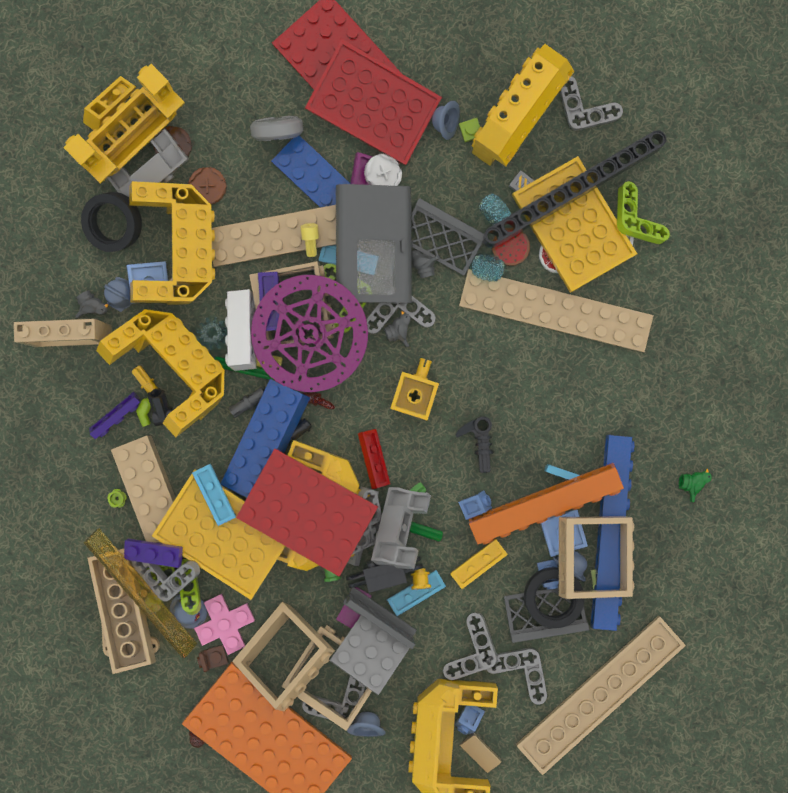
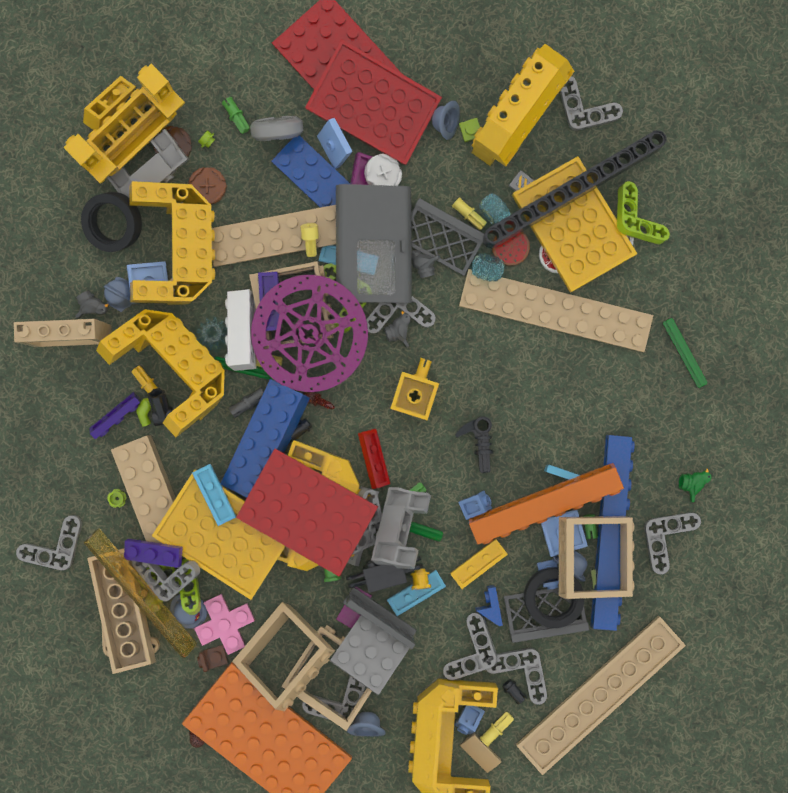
none -> light grey beam [16,515,82,570]
none -> lime plate [198,130,215,148]
none -> bright green axle [222,97,250,134]
none -> light blue plate [317,118,352,169]
none -> light yellow axle [452,197,487,230]
none -> blue slope [475,585,503,626]
none -> light yellow axle [480,712,514,747]
none -> black pin [502,679,527,704]
none -> bright green pin [583,514,598,539]
none -> light grey beam [644,512,701,574]
none -> green axle [663,318,708,388]

